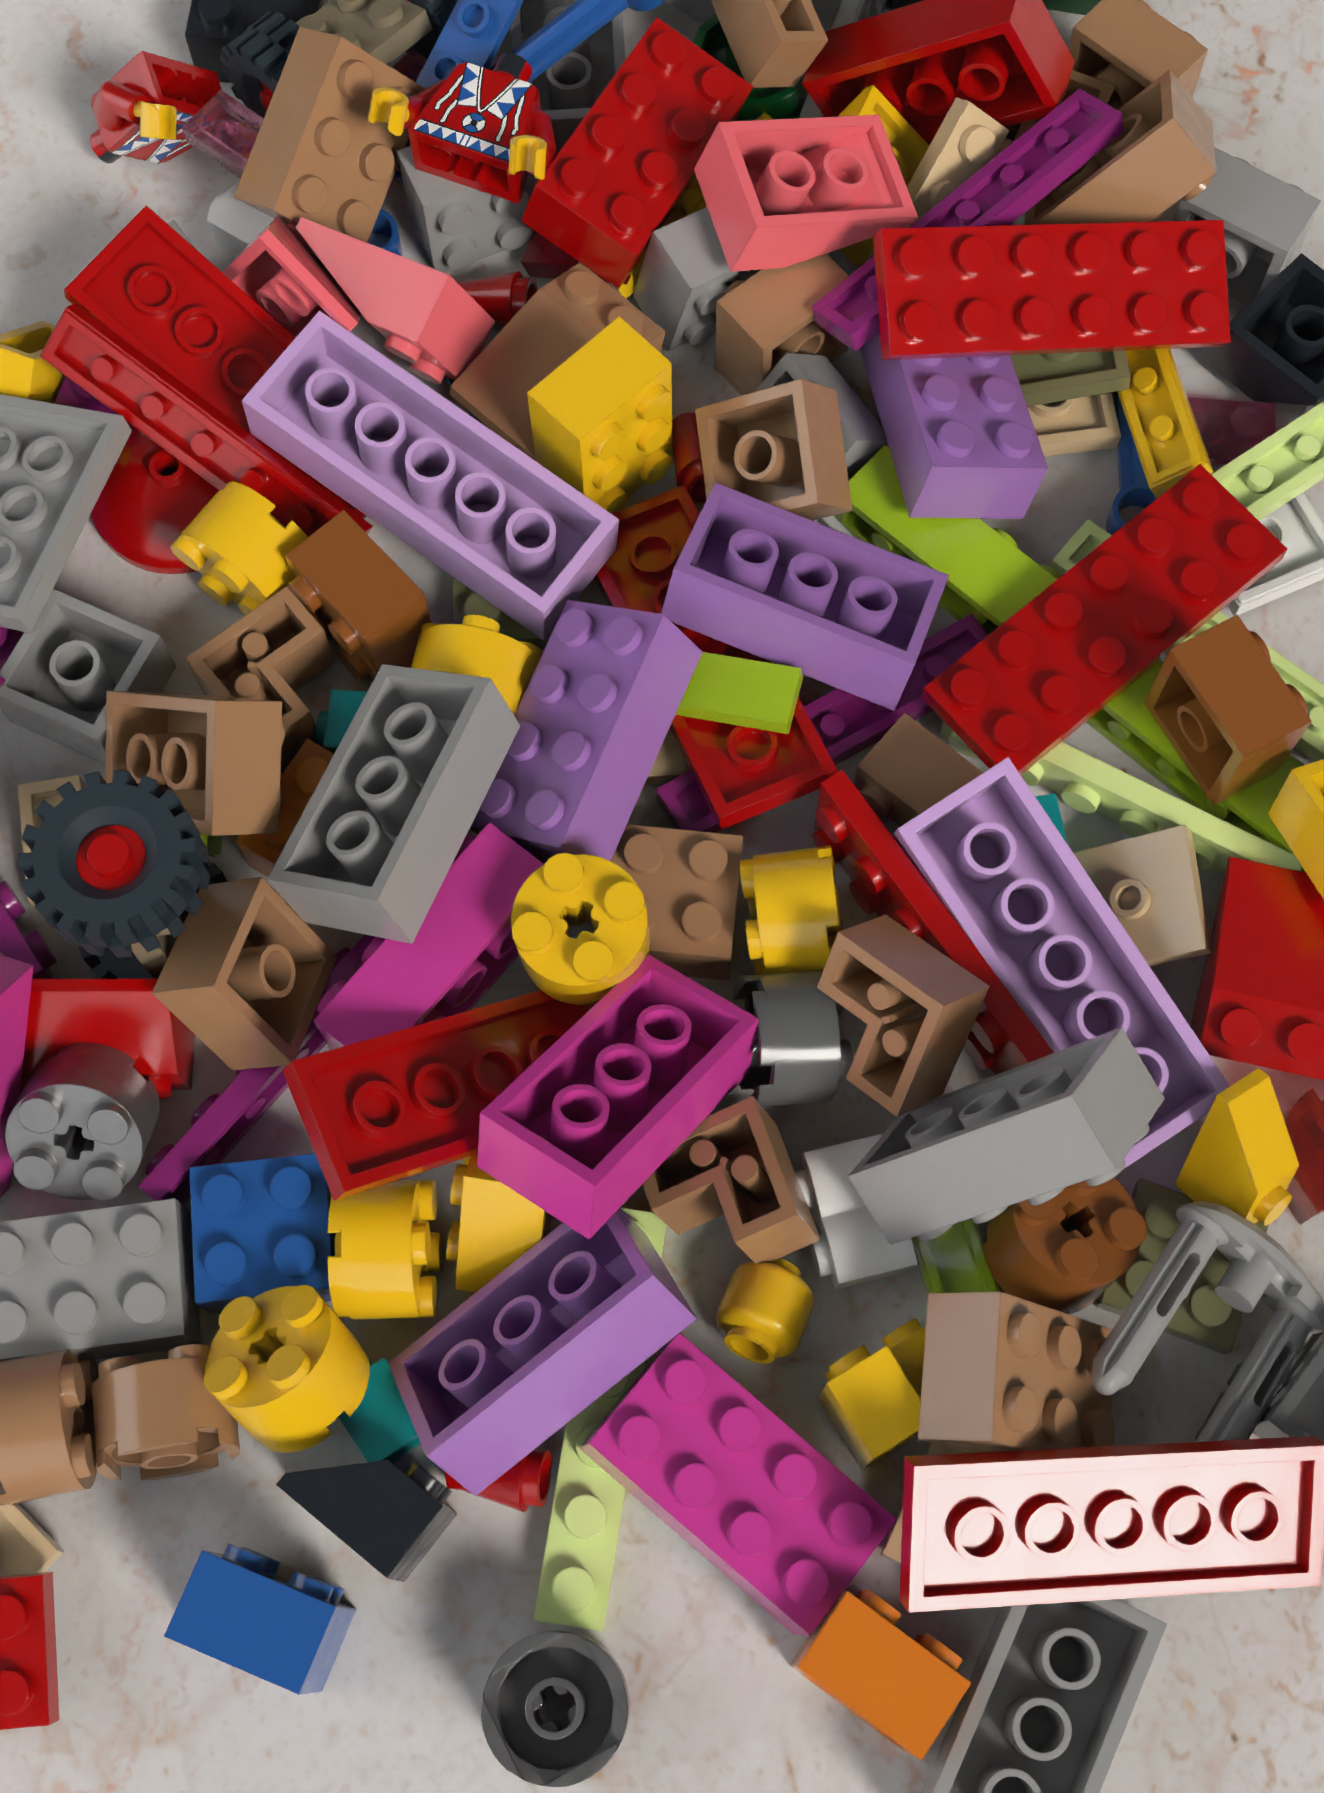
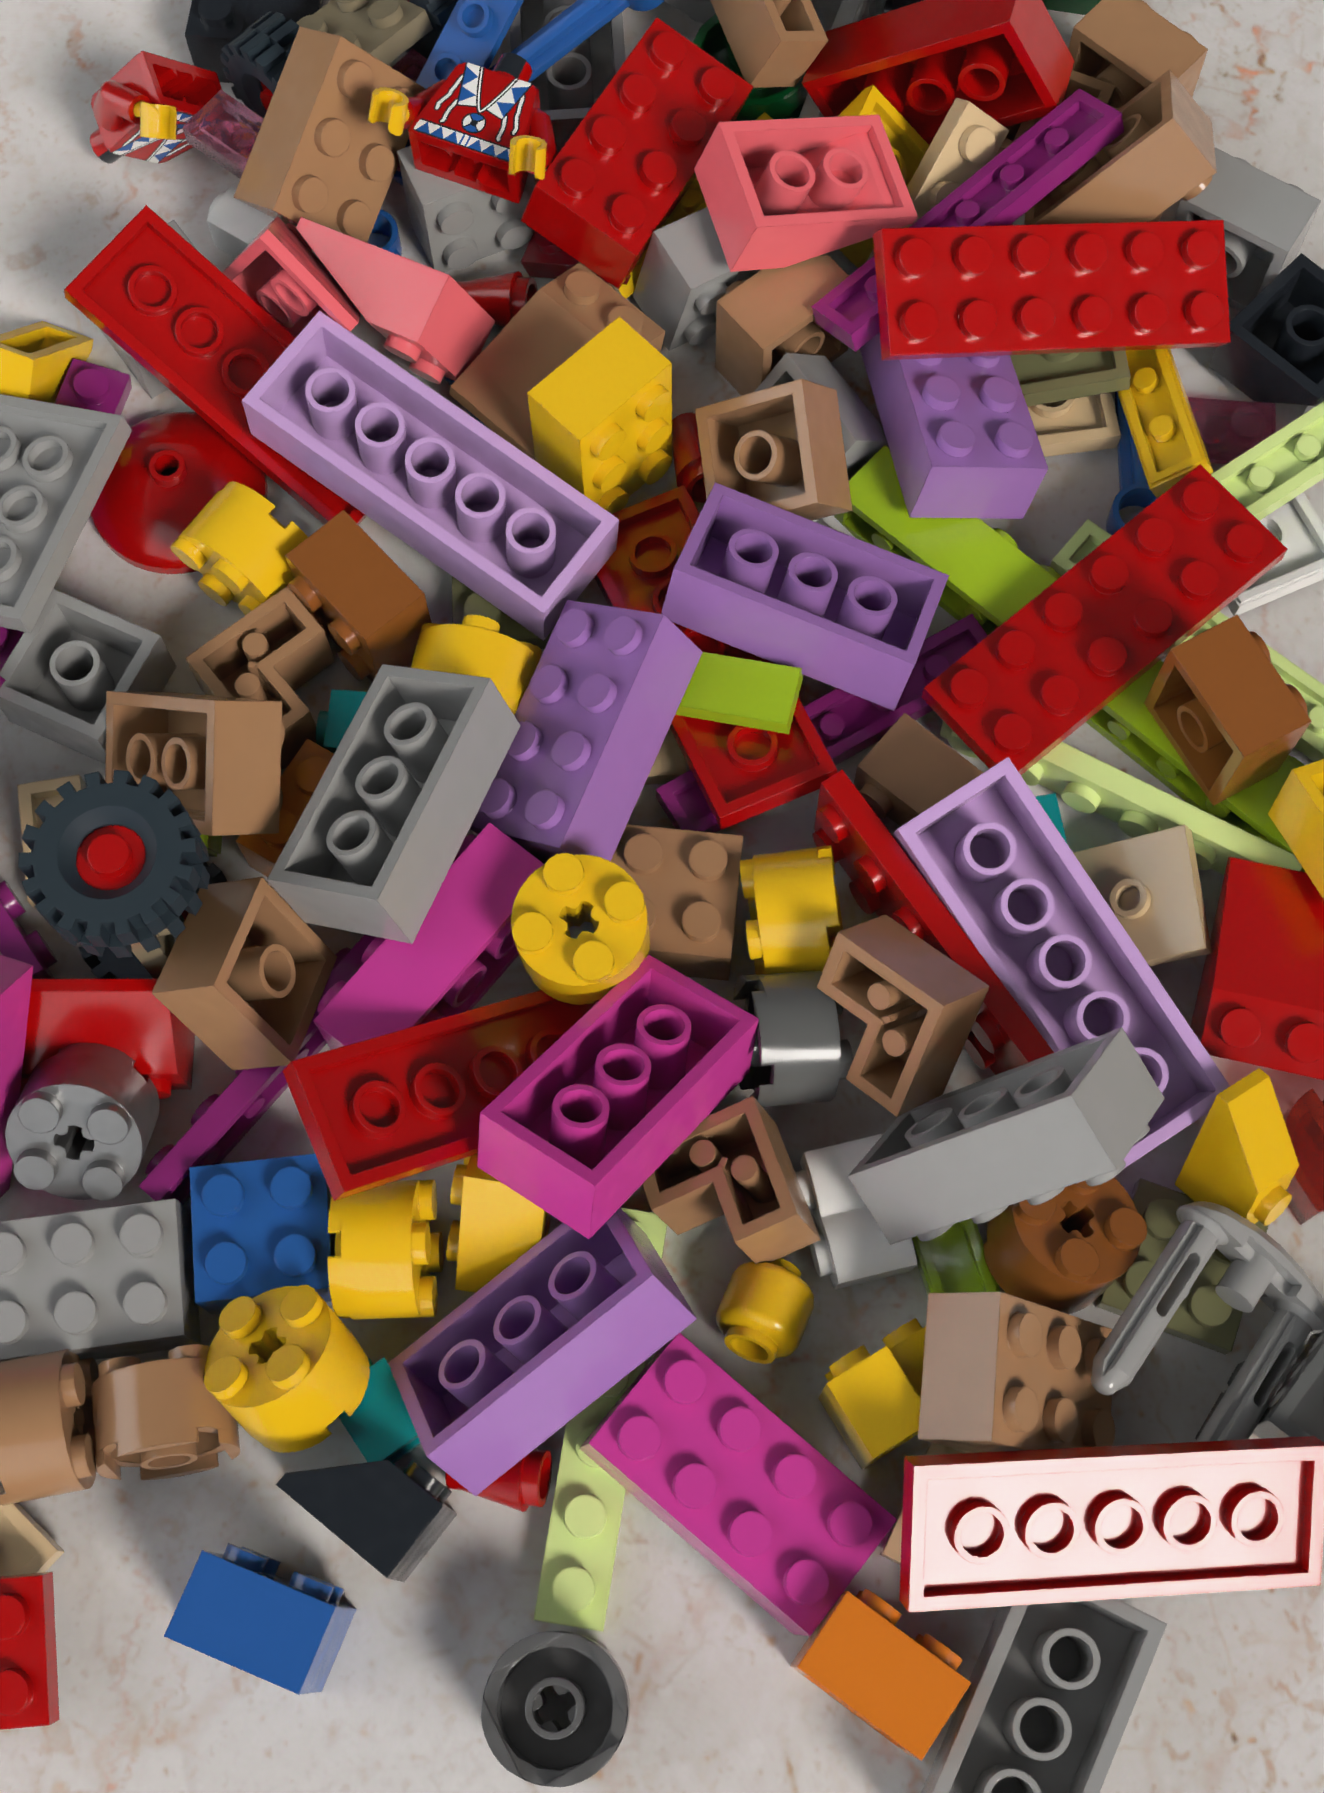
red tile [40,303,373,537] -> none

